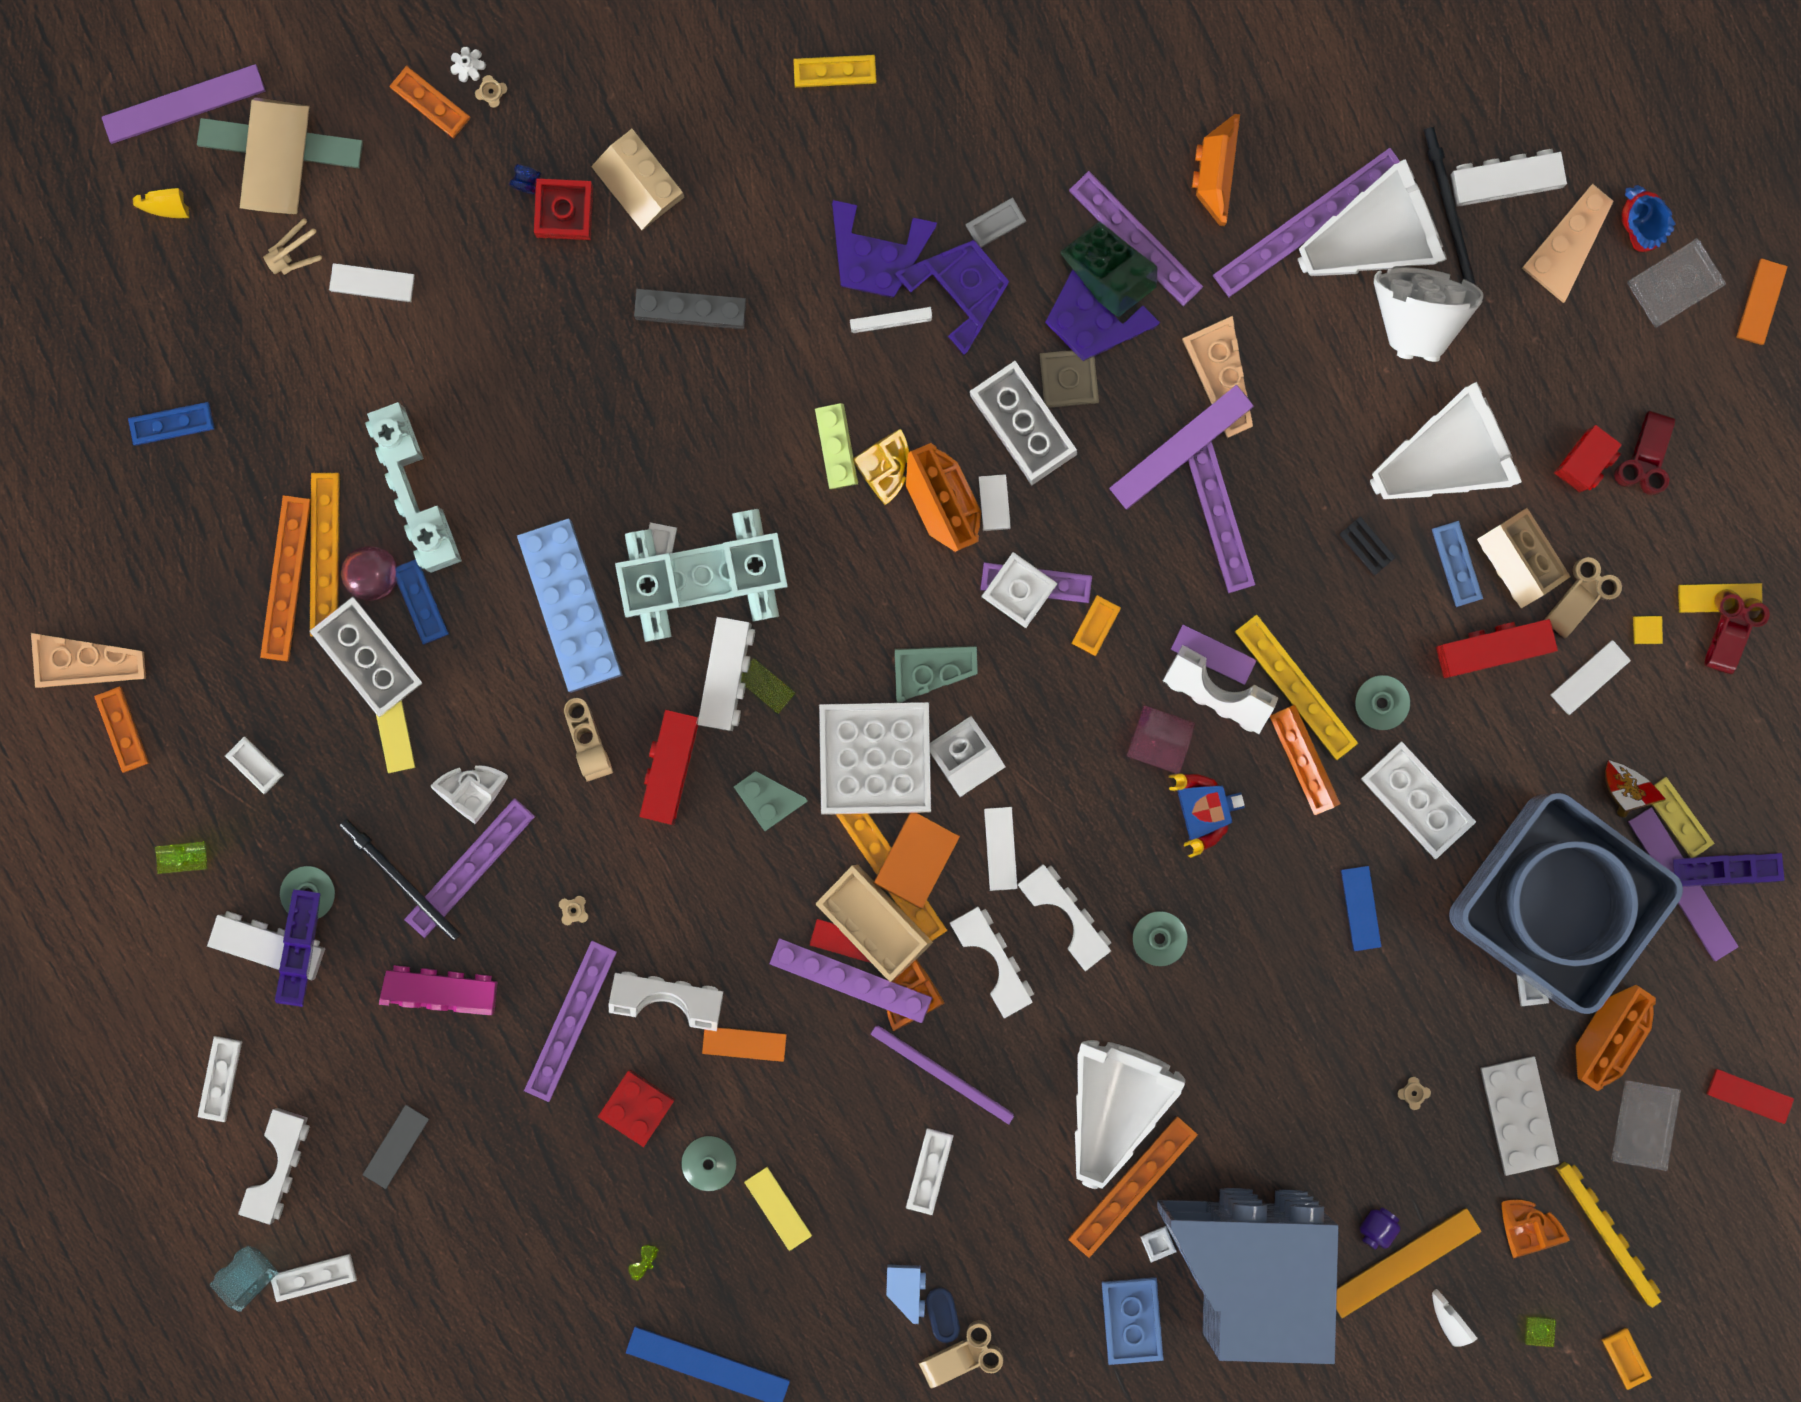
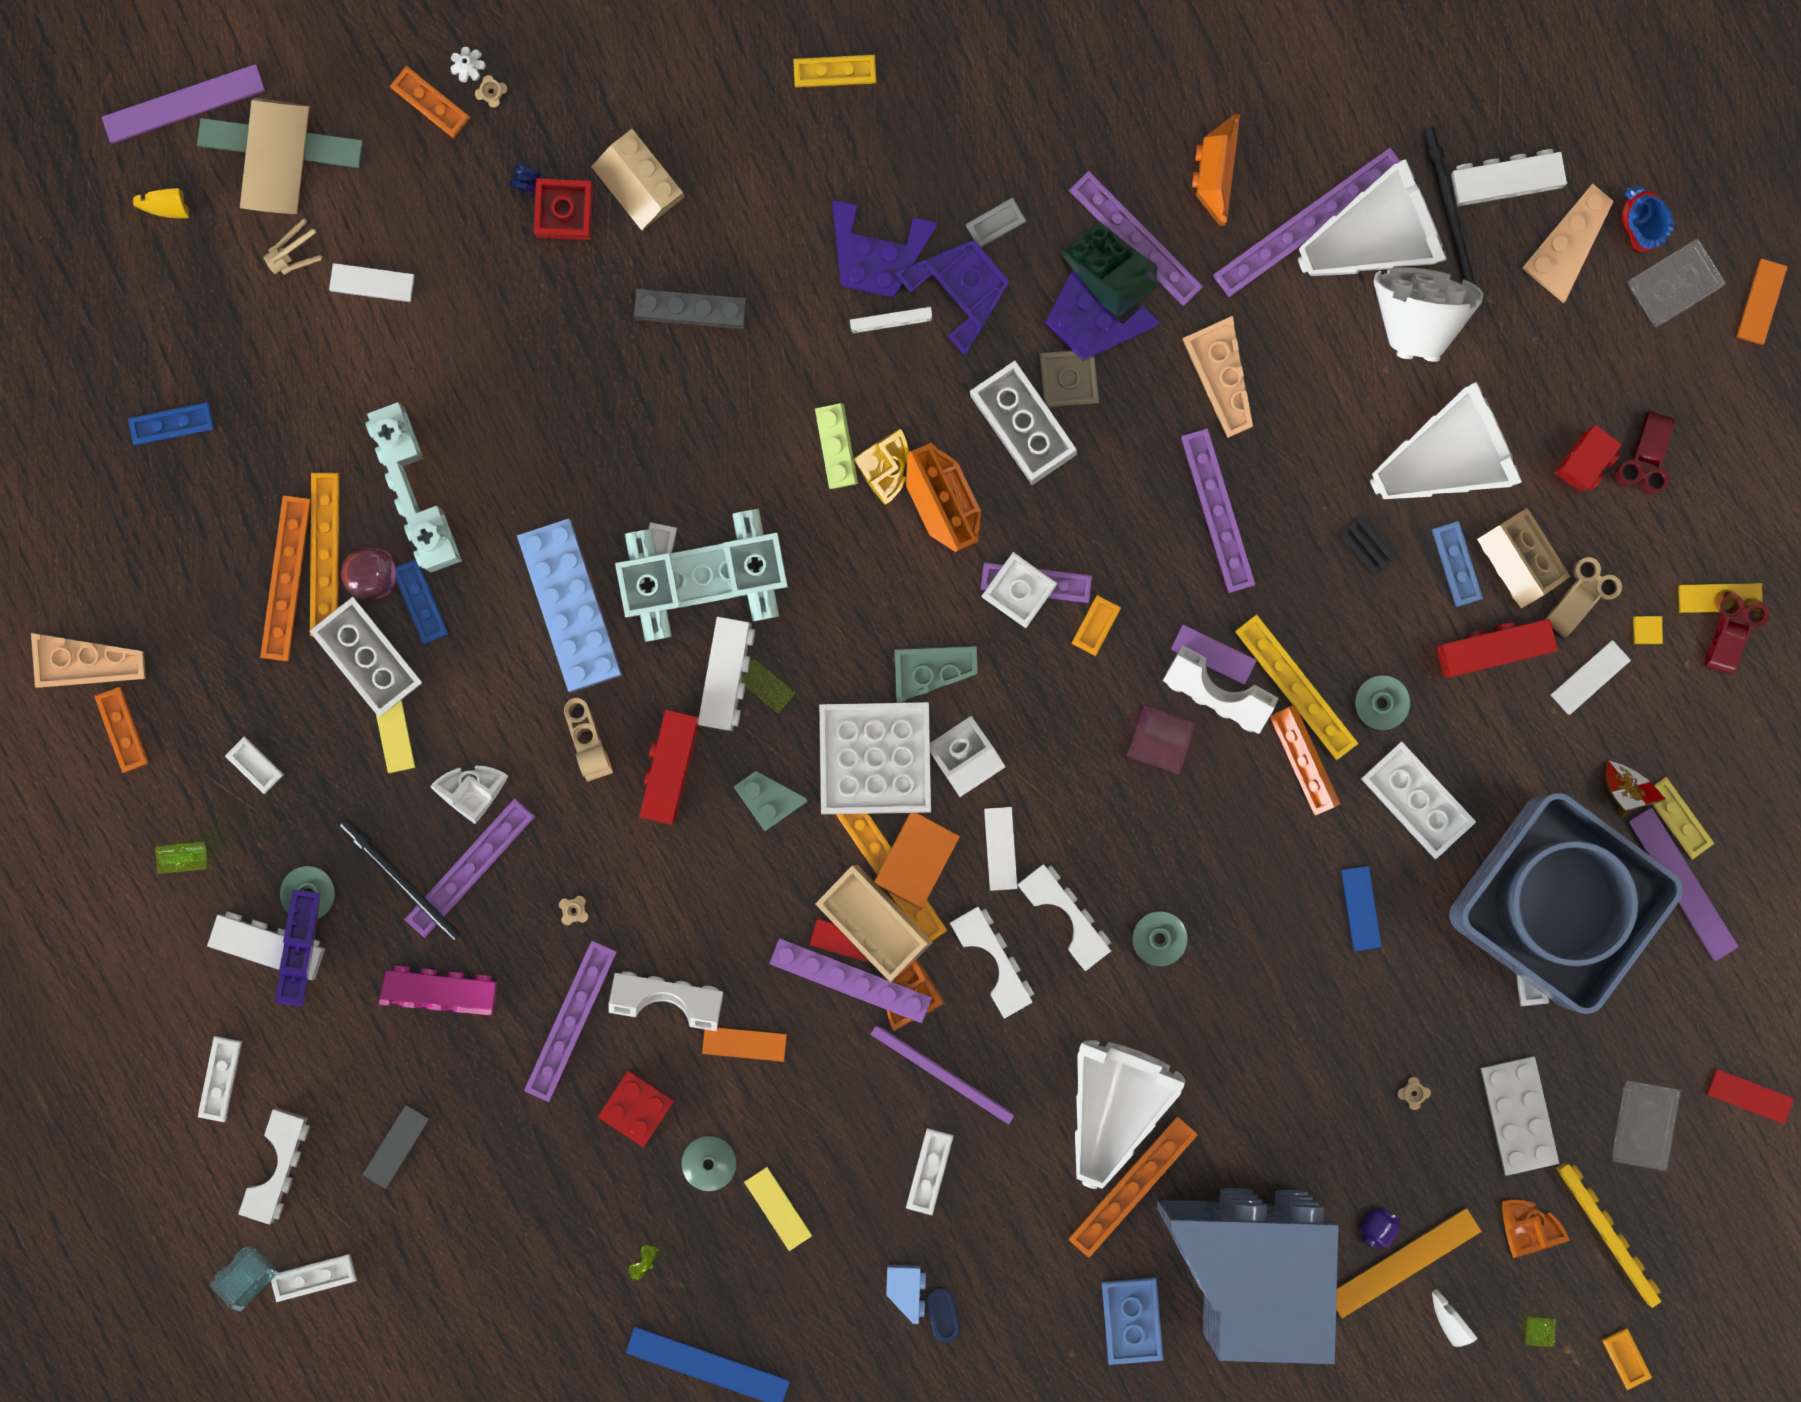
tan piece [919,1320,1003,1388] -> none
white slope [979,475,1011,531] -> none
medium lavender tile [1109,385,1254,510] -> none
white tile [1140,1226,1176,1262] -> none
torso [1168,774,1245,858] -> none
orange wedge [1576,985,1656,1091] -> none
dark purple slope [1673,853,1784,887] -> none

